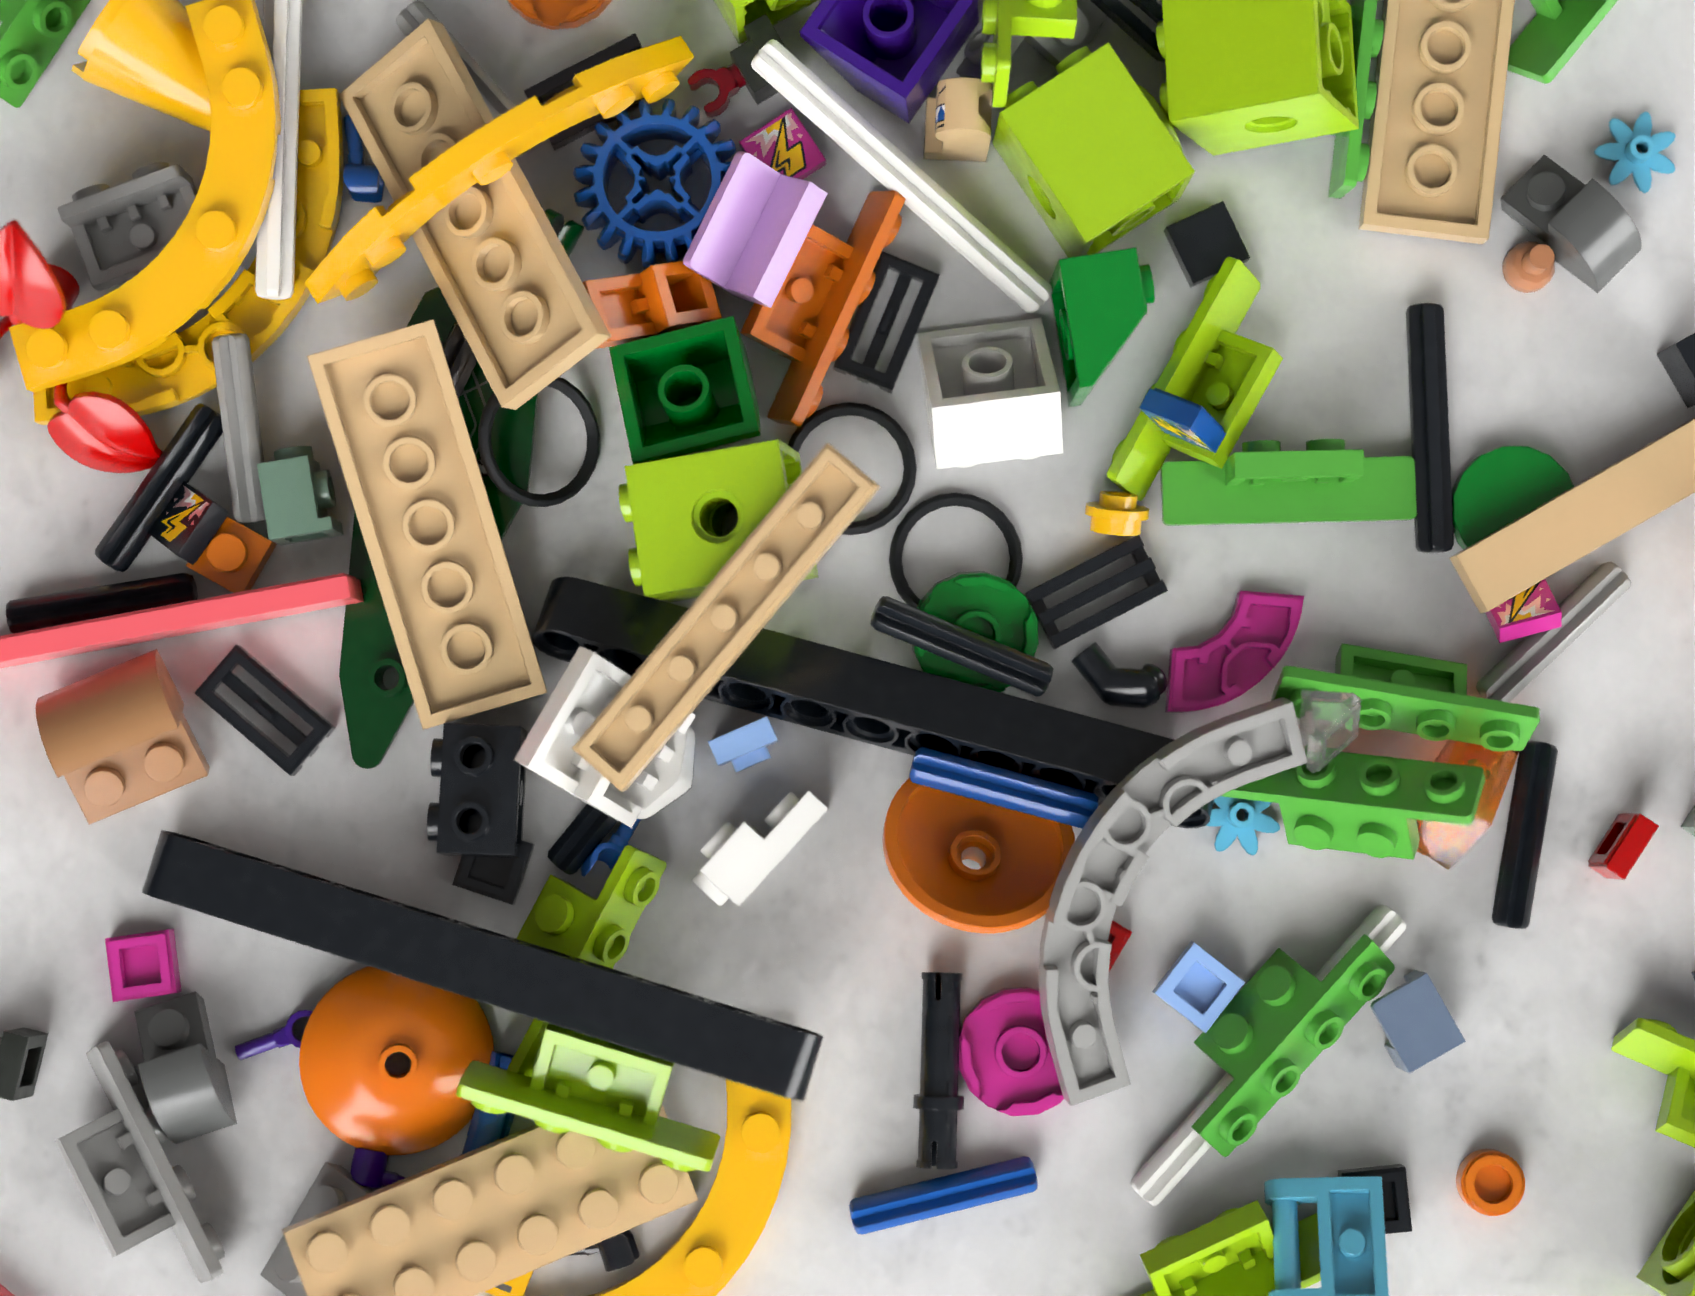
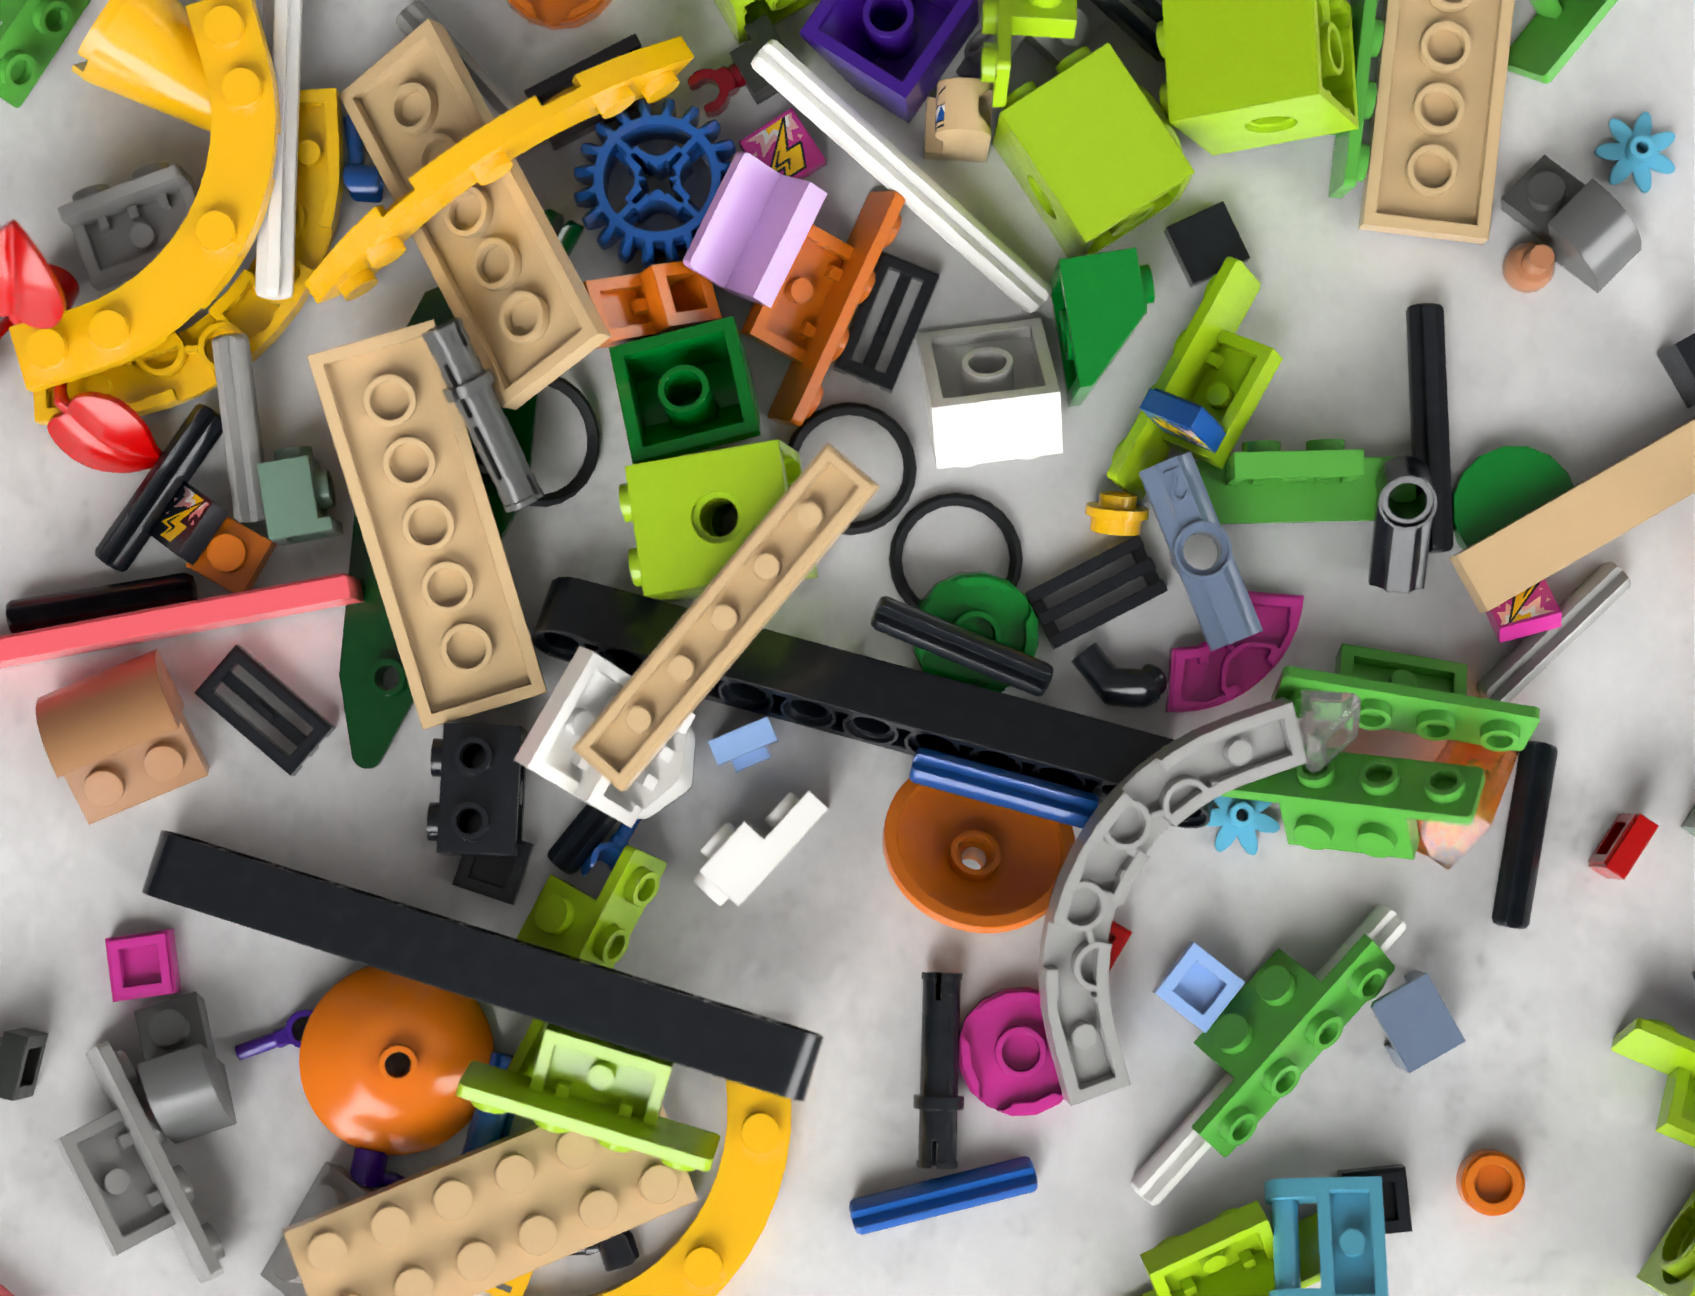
none -> dark grey pin [422,317,544,513]
none -> sand blue piece [1138,451,1263,651]
none -> black piece [1368,455,1438,593]

